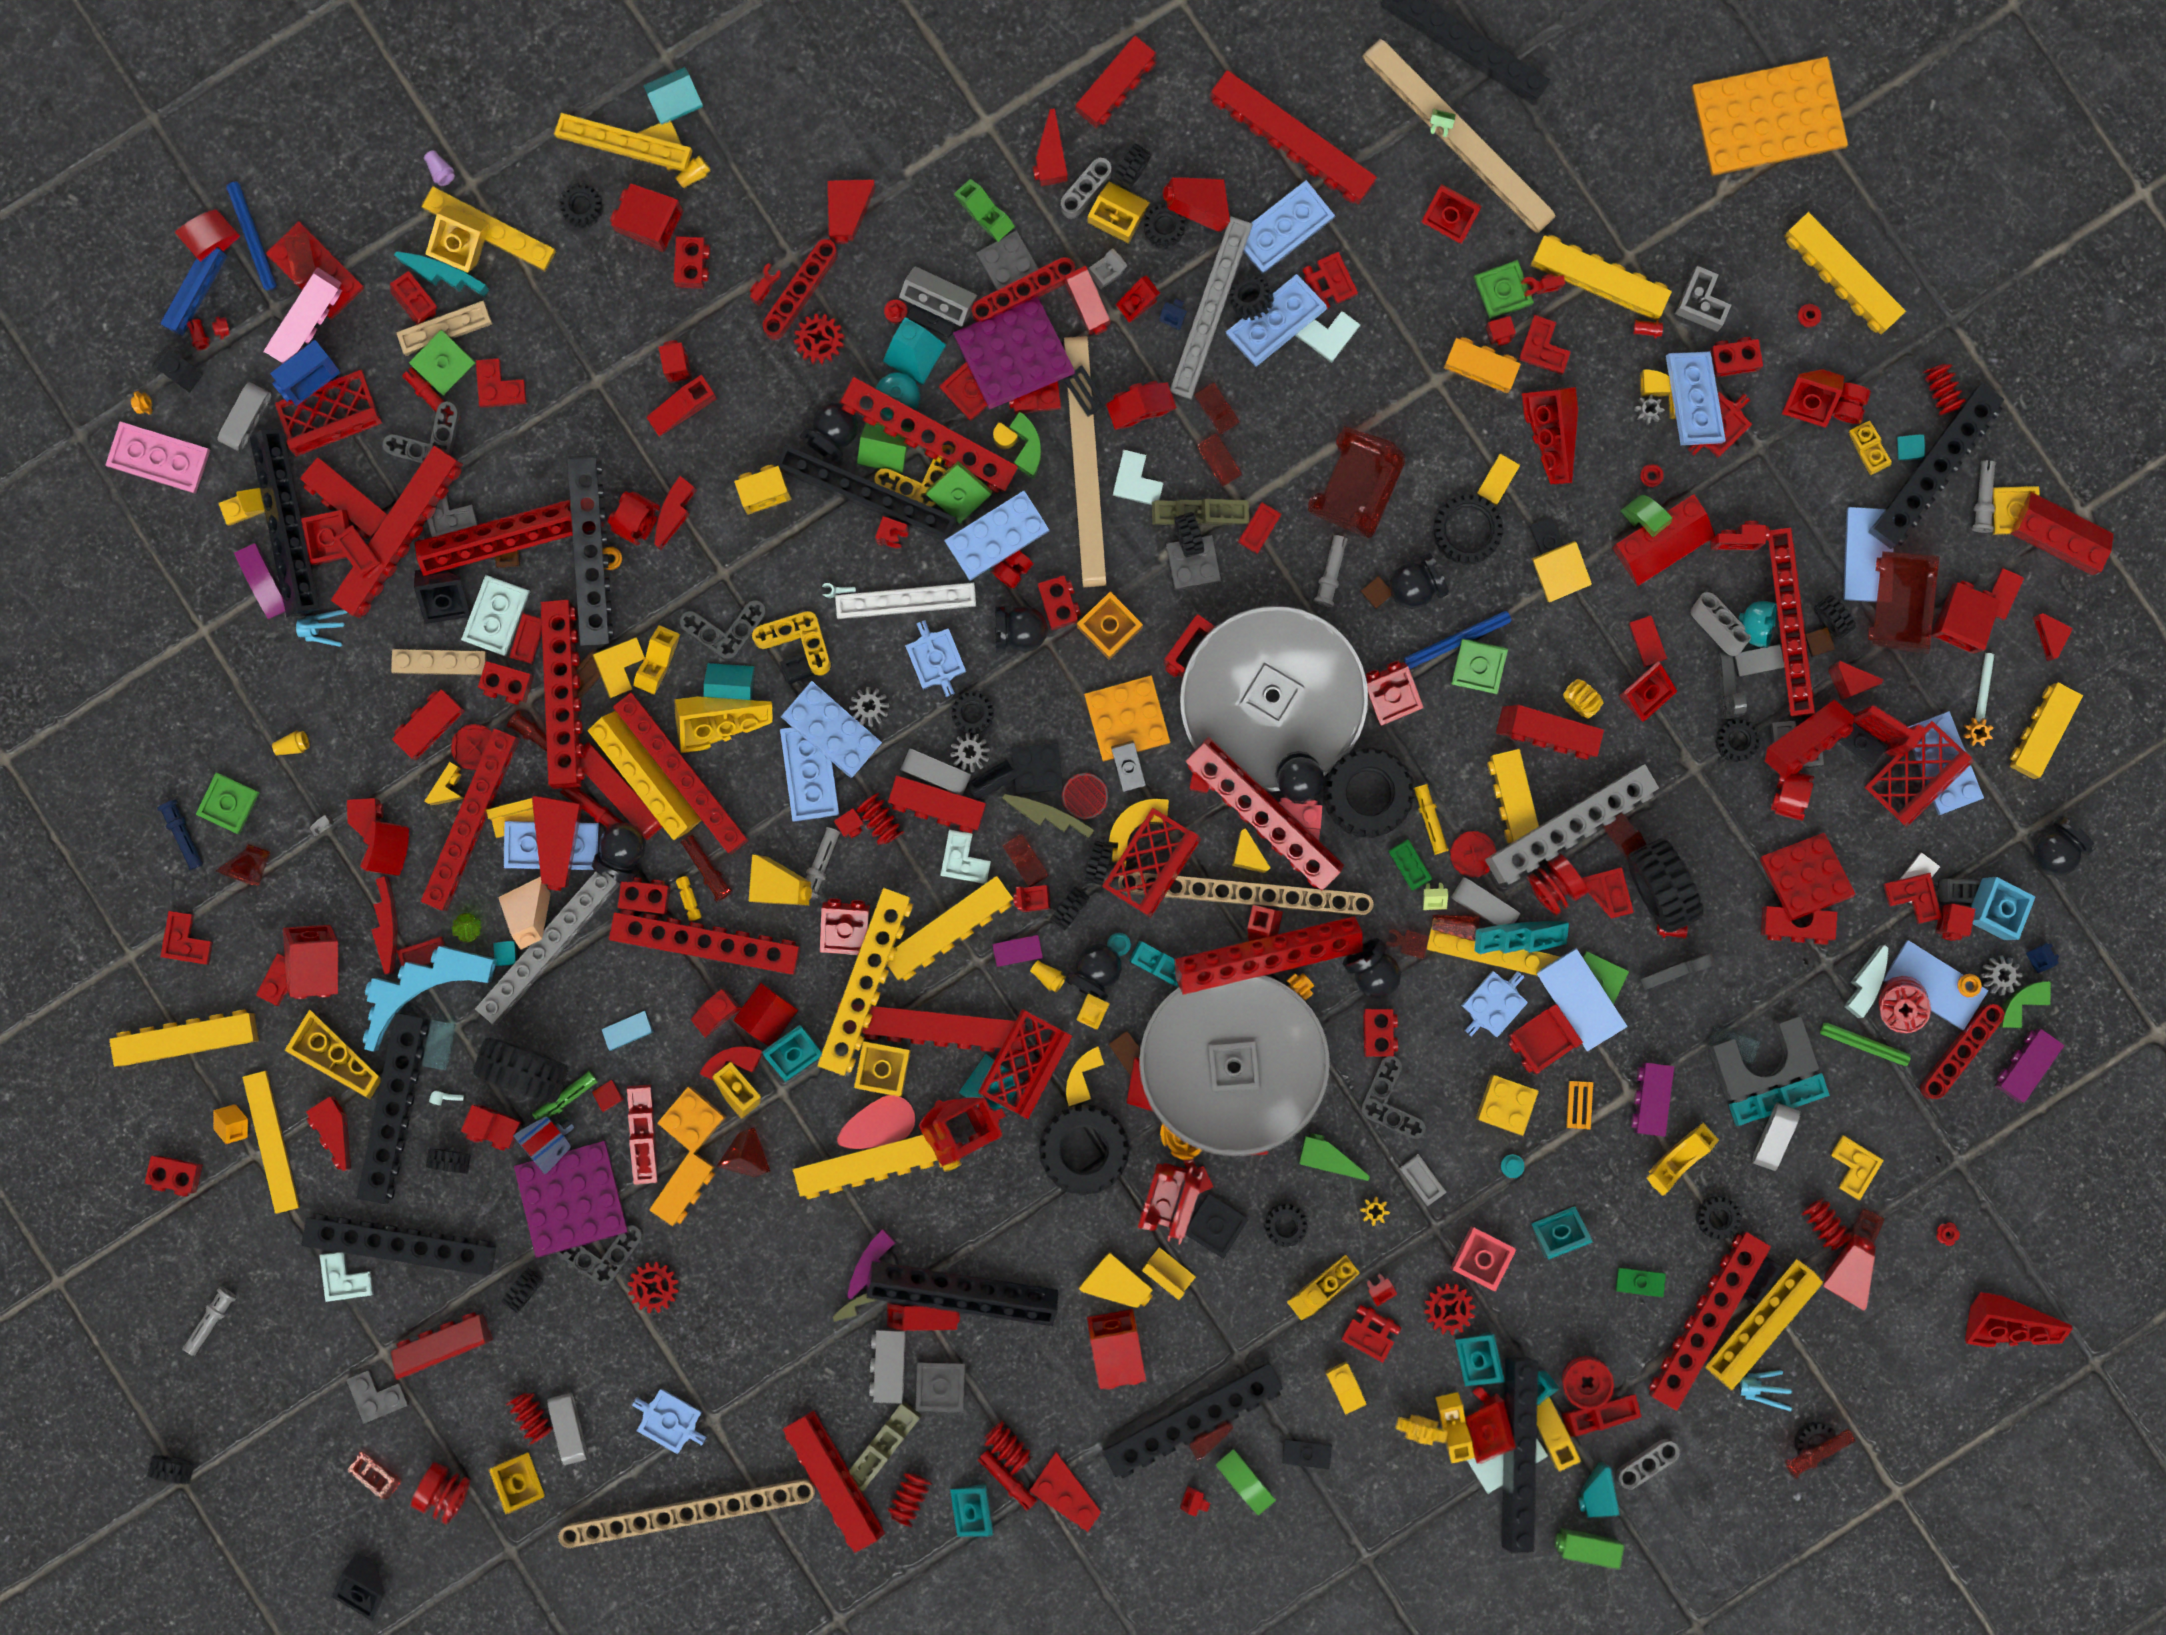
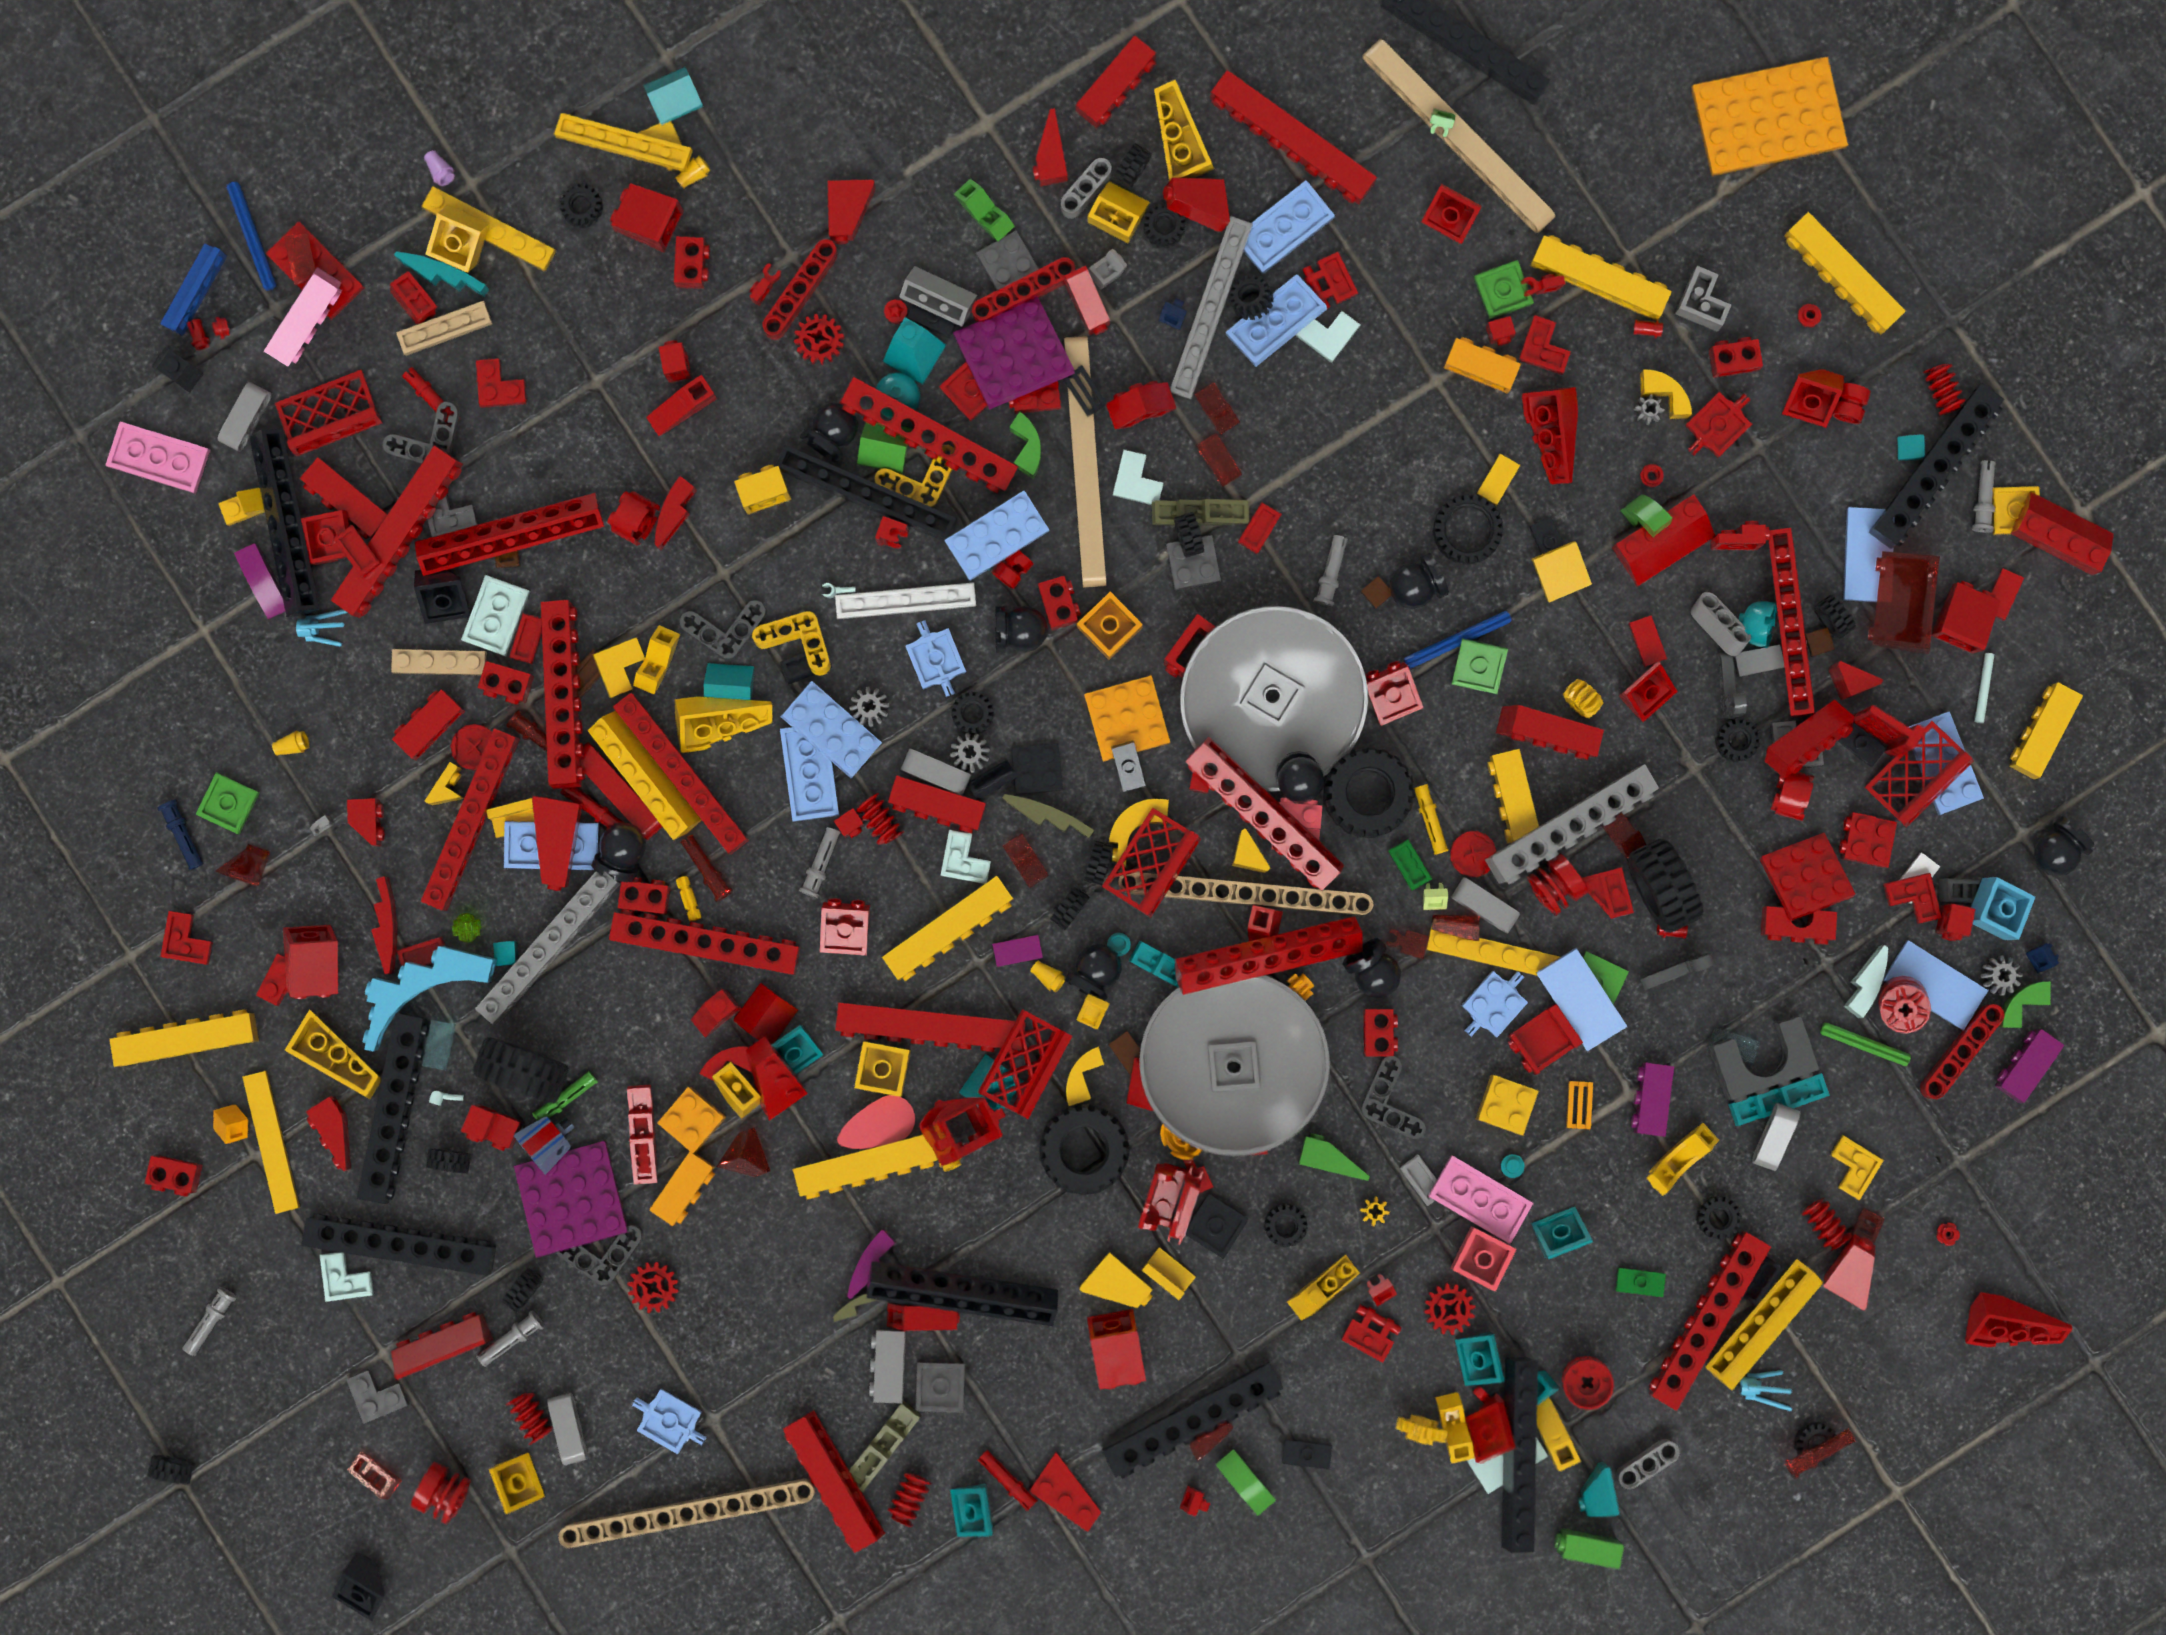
light orange plate [131,391,152,415] -> none
red slope [175,209,240,262] -> none
blue window [270,340,341,406] -> none
red slope [360,820,409,876] -> none
bright green plate [409,329,476,395] -> none
light nougat slope [498,877,551,949] -> none
black brick [567,455,614,645] -> none
red slope [592,1080,624,1112] -> none
medium azure slope [602,1011,654,1051] -> none
light orange plate [603,547,622,570] -> none
yellow slope [749,855,812,906] -> none
yellow brick [818,888,913,1076] -> none
bright green plate [926,461,992,523] -> none
red piece [984,1421,1033,1474] -> none
yellow brick [993,422,1018,449] -> none
red bracket [1013,885,1051,912] -> none
tile [1062,773,1108,820] -> none
red slope [1115,275,1160,323] -> none
clear red windscreen [1307,426,1405,538] -> none
yellow slope [1325,1361,1366,1415] -> none
teal slope [1474,921,1569,954] -> none
red slope [1561,1394,1642,1437] -> none
light blue tile [1666,352,1726,445] -> none
yellow slope [1849,421,1892,476] -> none
light orange plate [1957,974,1982,997] -> none
light orange gear [1963,718,1993,746] -> none
red slope [2033,613,2073,662] -> none
none -> light grey pin [476,1310,545,1367]
none -> red wedge [746,1037,808,1121]
none -> yellow wedge [1154,80,1214,181]
none -> bright pink plate [1428,1155,1533,1244]
none -> red plate [1839,812,1897,868]

